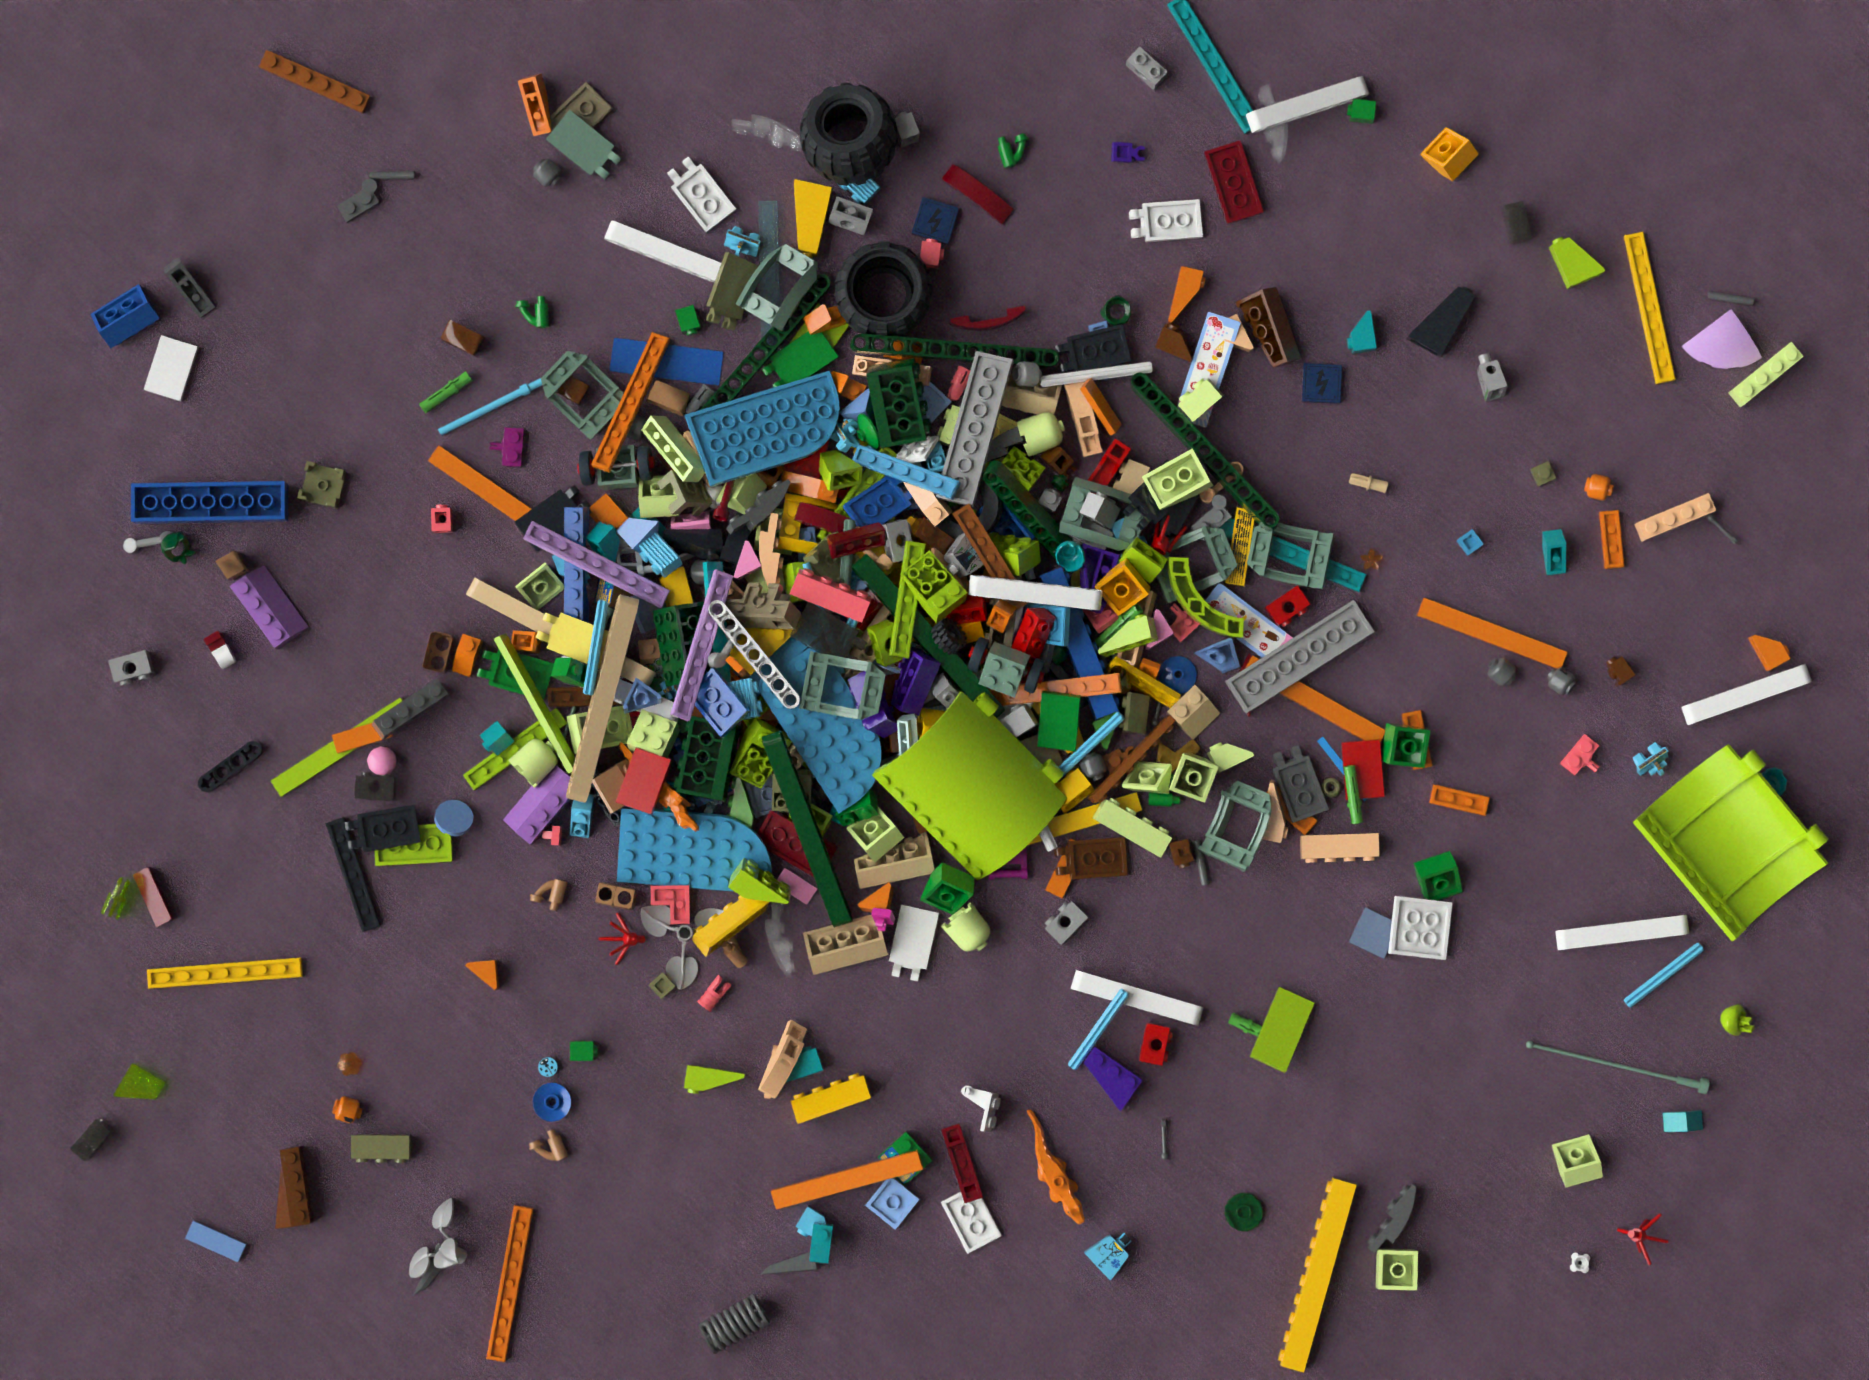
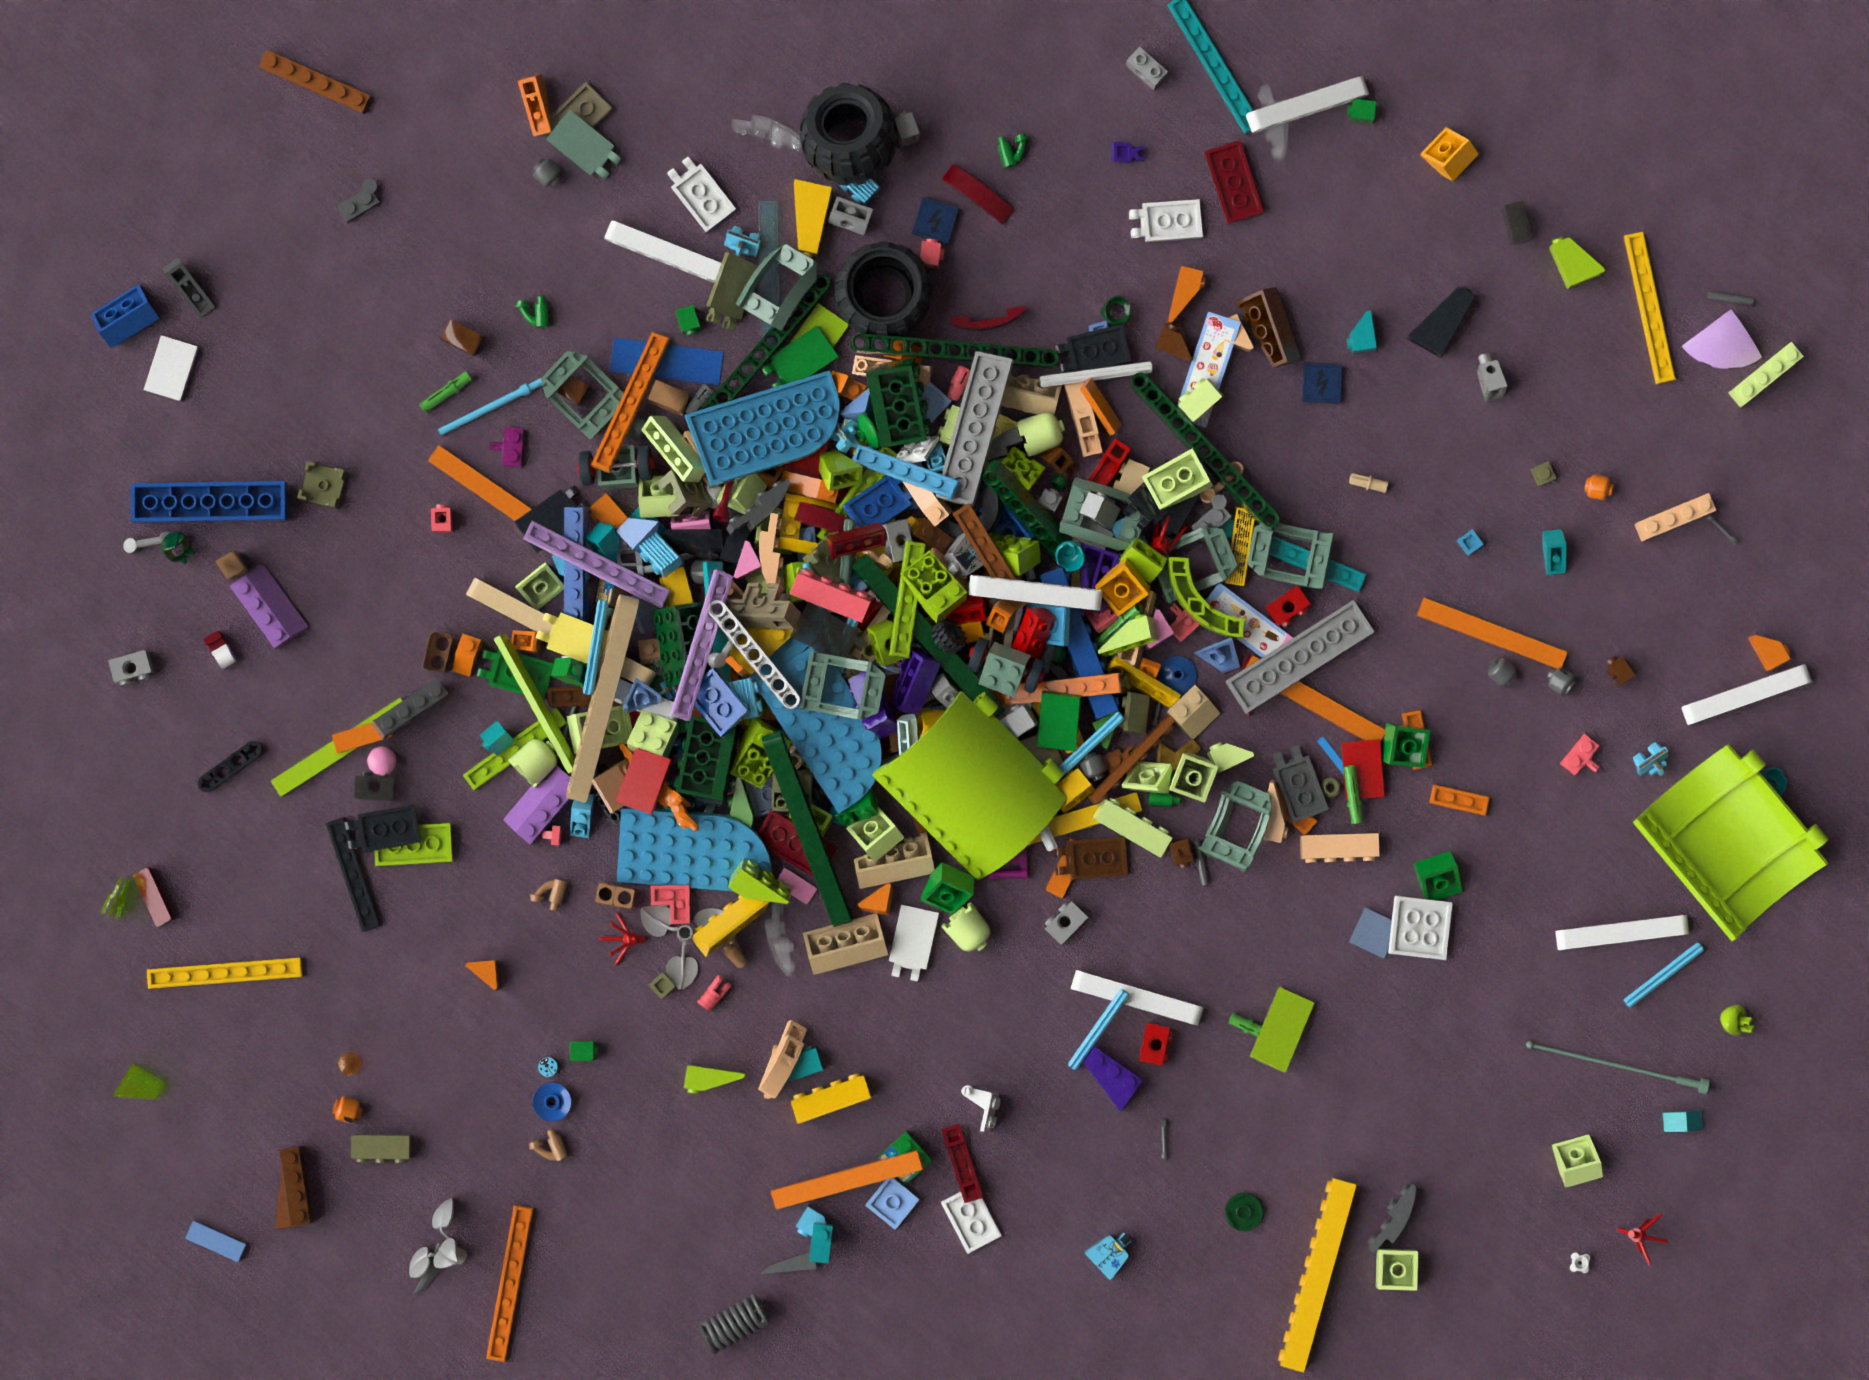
clear smoke brick [70,1118,114,1162] -> none
dark grey piece [369,171,415,179] -> none
medium blue tile [434,800,473,836] -> none
orange slope [803,304,846,335] -> none
dark pink tile [871,908,895,931] -> none
light grey head [1012,362,1042,387] -> none
orange animal [1027,1110,1085,1225] -> none
clear orange plant [1360,548,1383,570] -> none
orange tile [1599,510,1624,569] -> none

